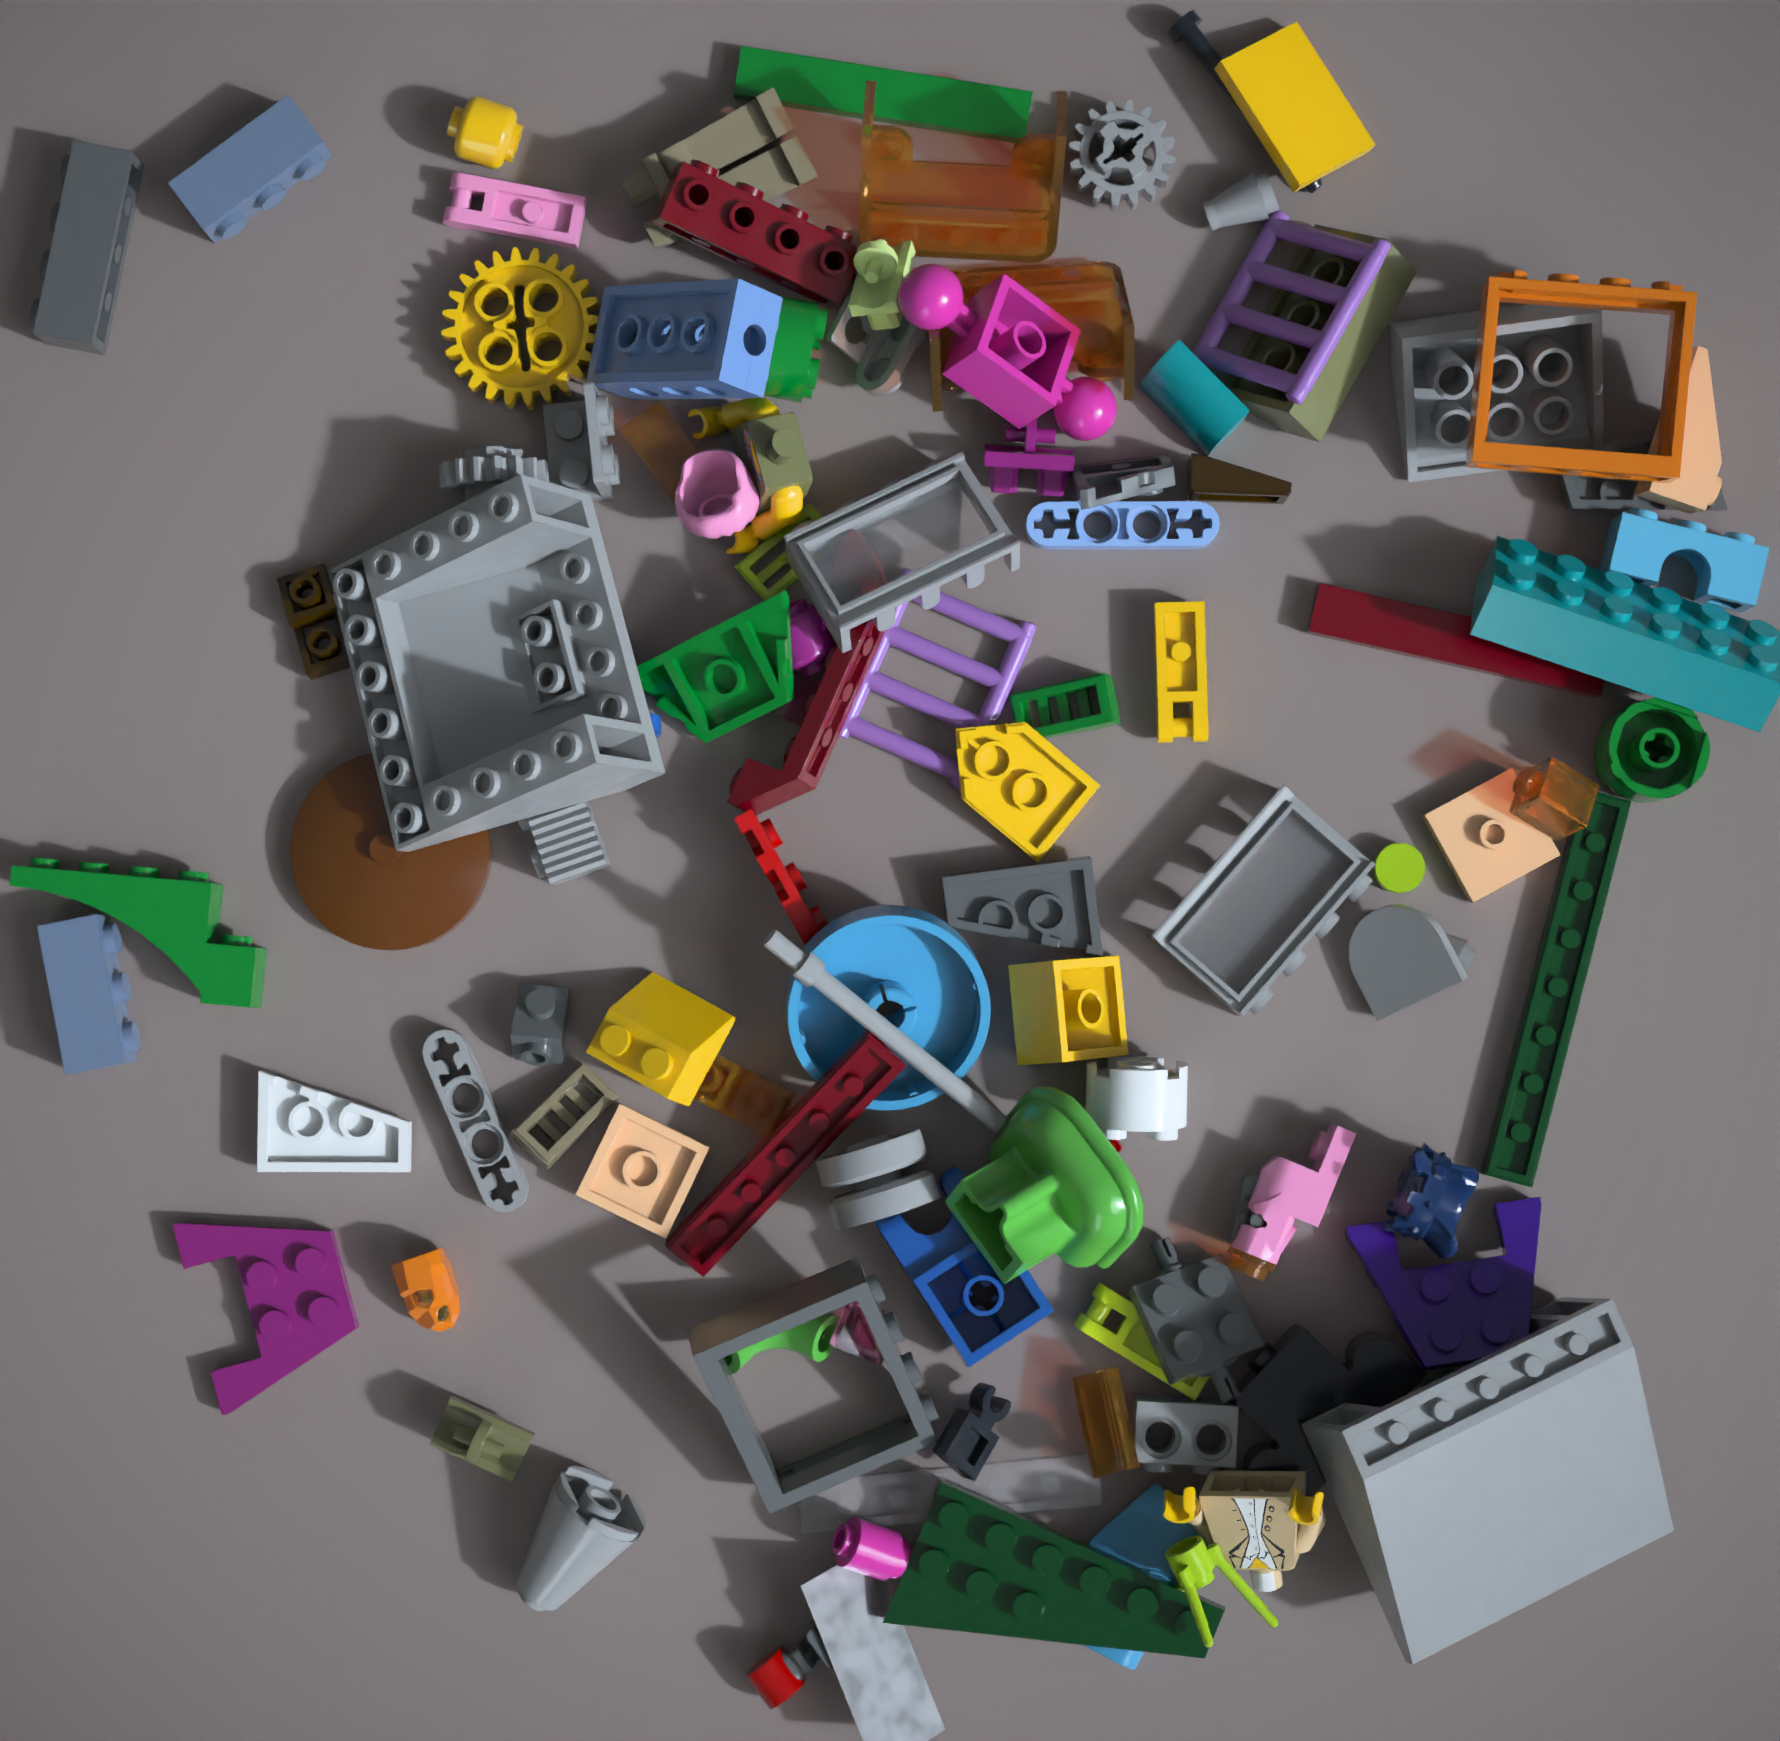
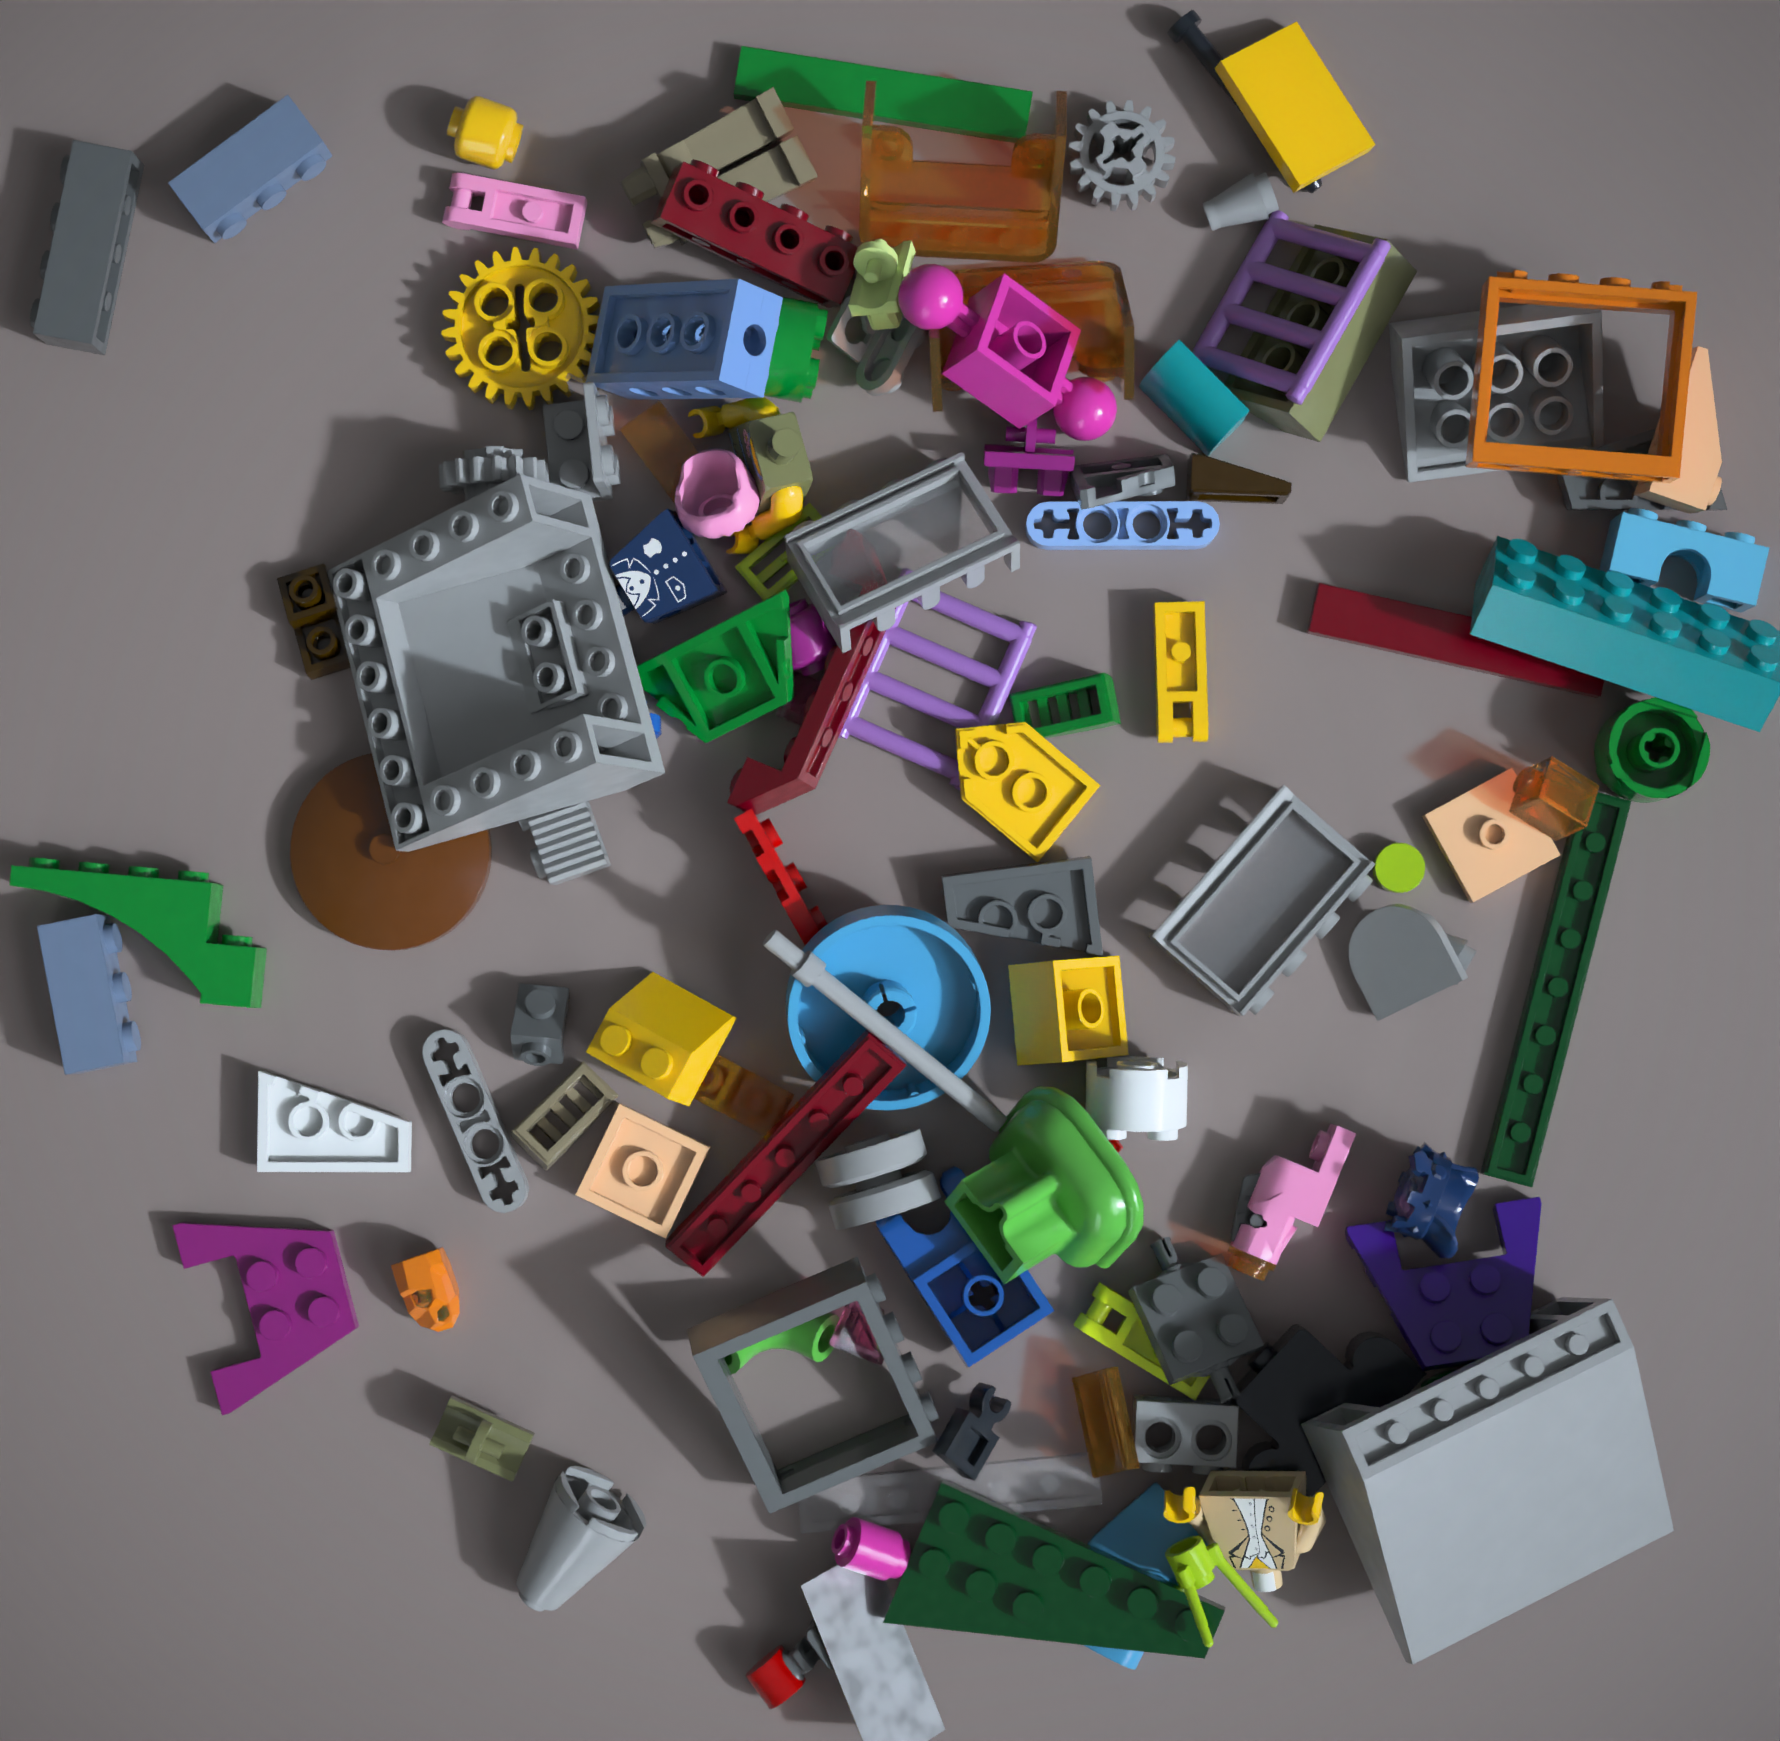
none -> dark blue torso [609,509,727,624]

